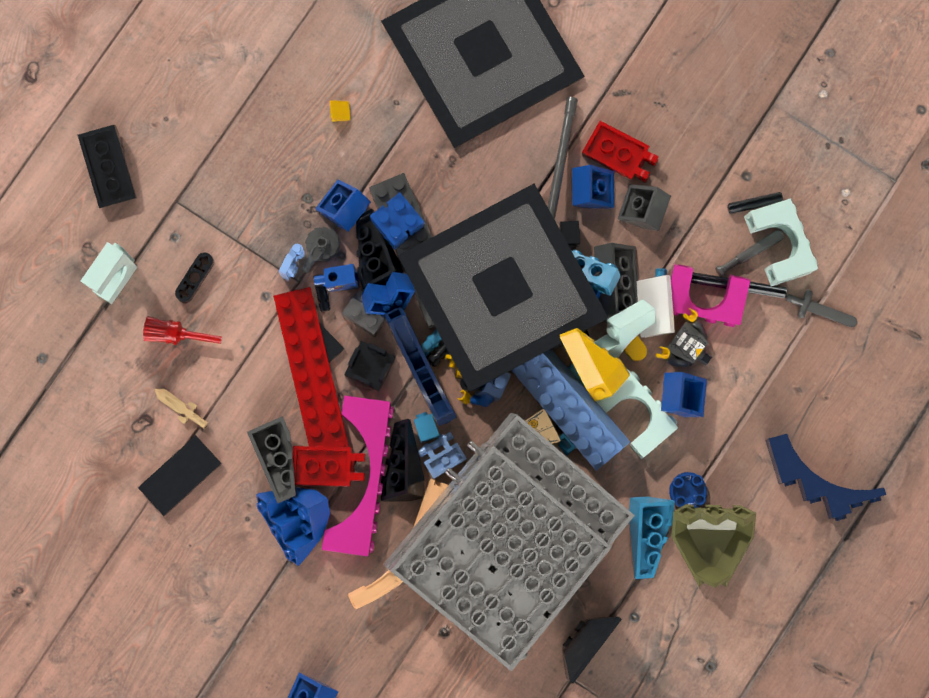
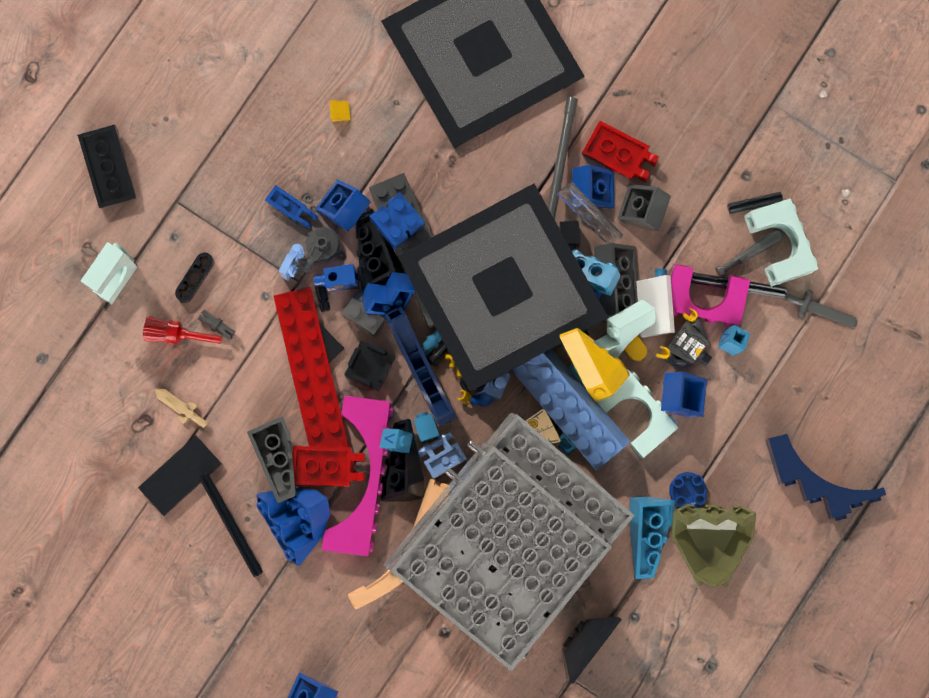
none -> dark grey pin [198,309,236,341]
none -> black axle [199,473,263,577]
none -> blue hinge [265,185,318,230]
none -> dark azure brick [379,429,413,453]
none -> clear tile [557,182,623,244]
none -> dark azure brick [718,325,750,356]

